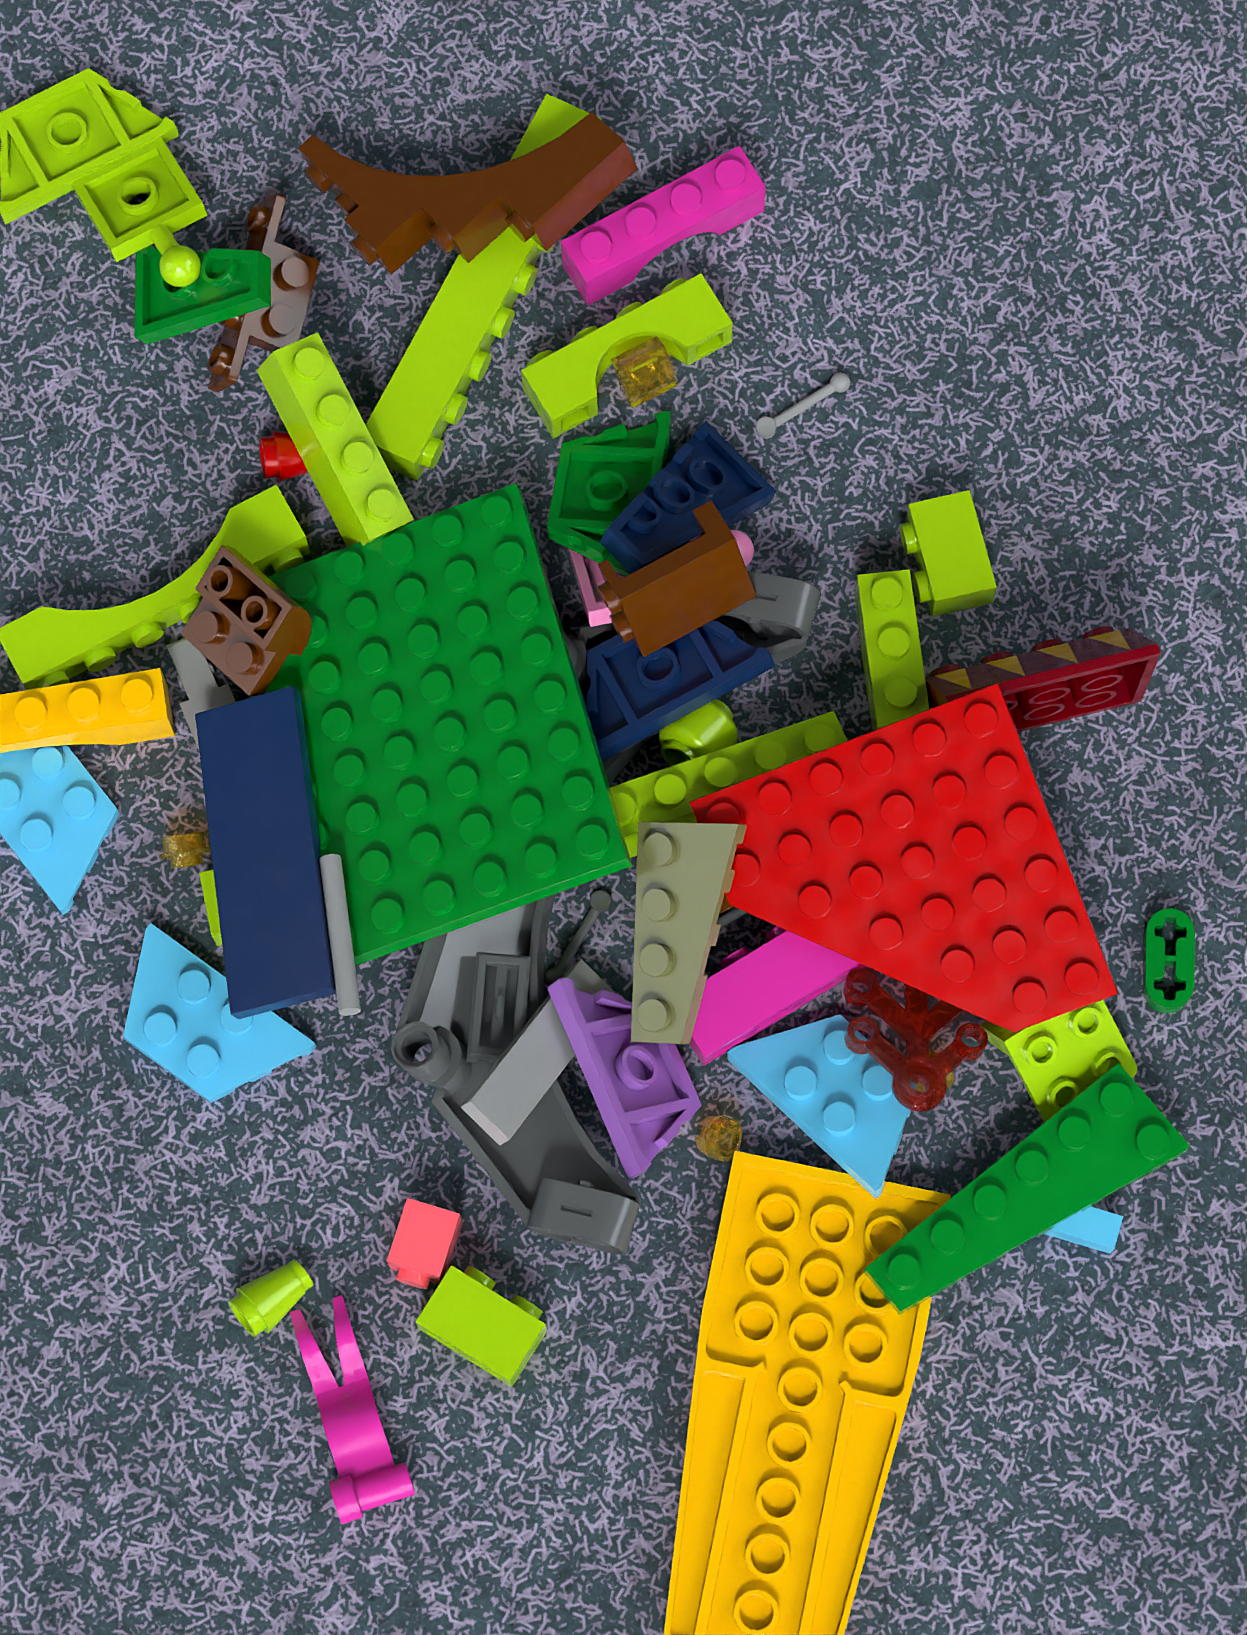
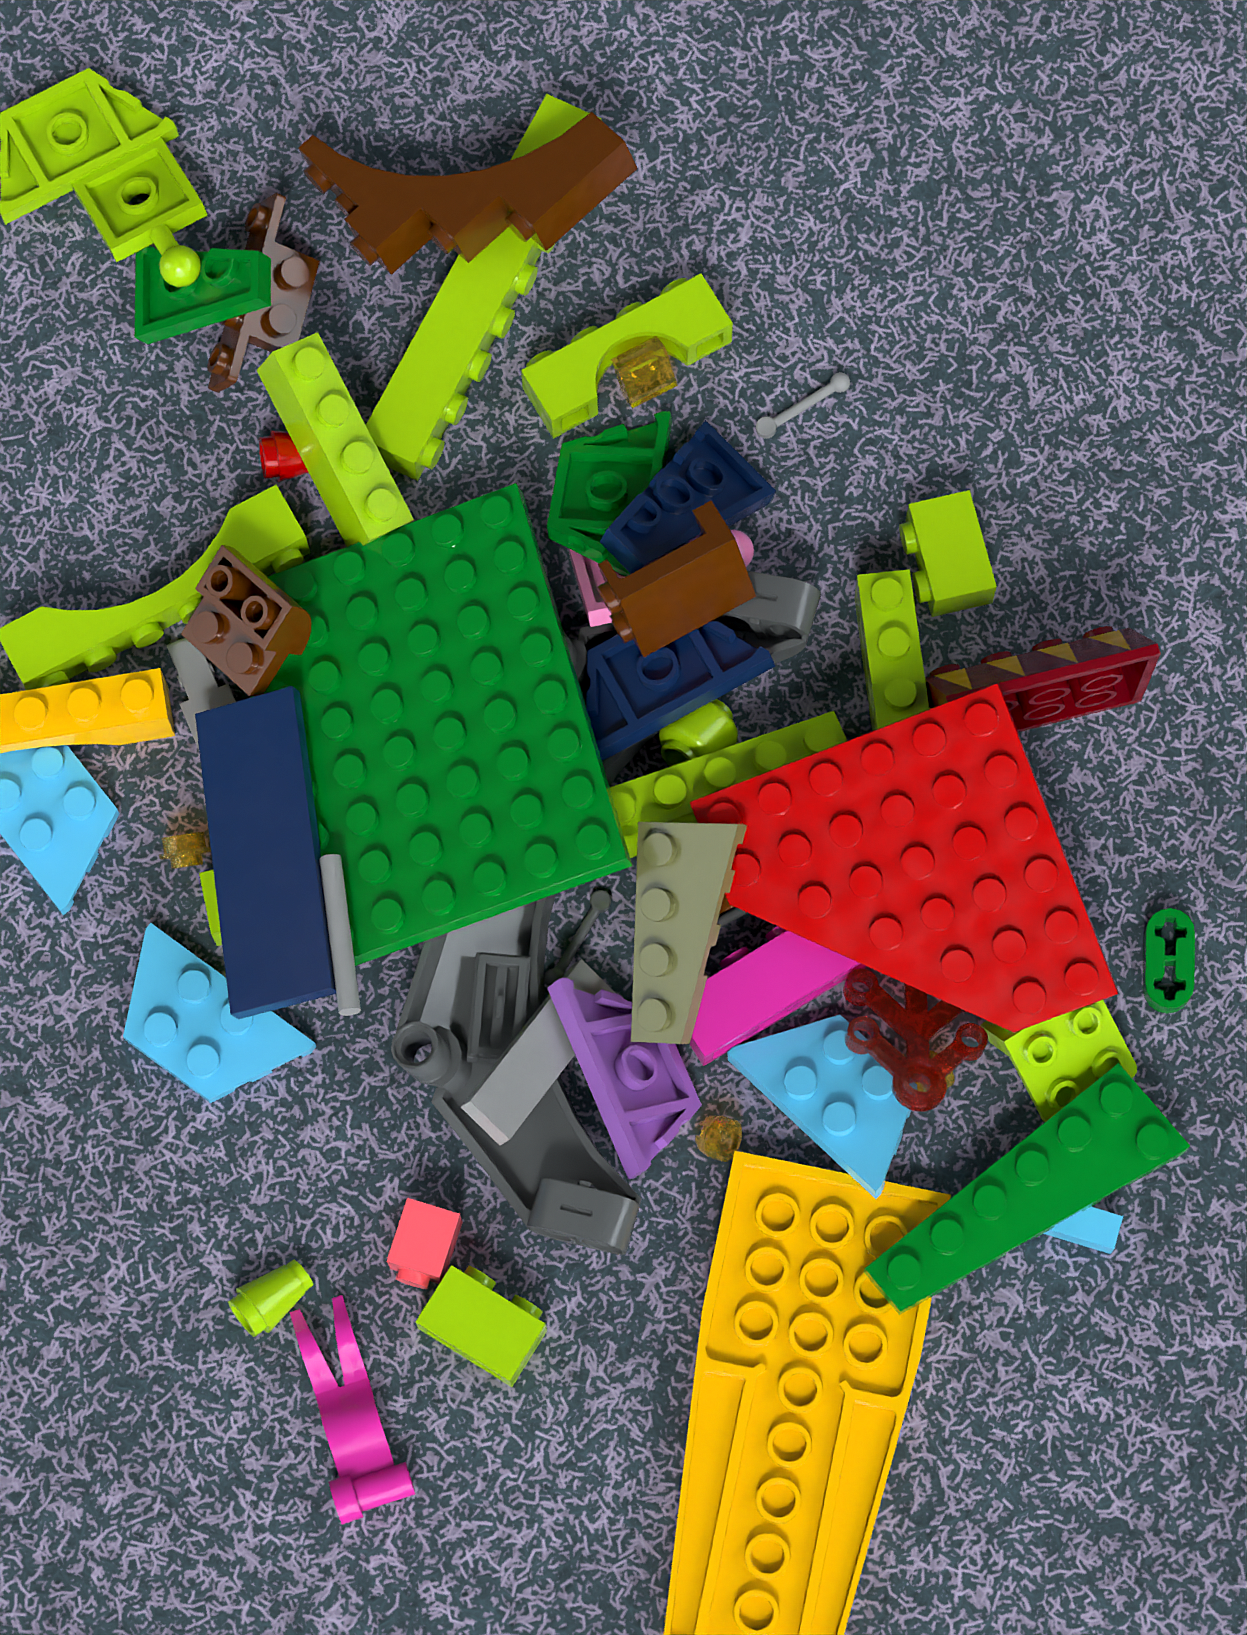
dark pink arch [561,146,766,306] -> none

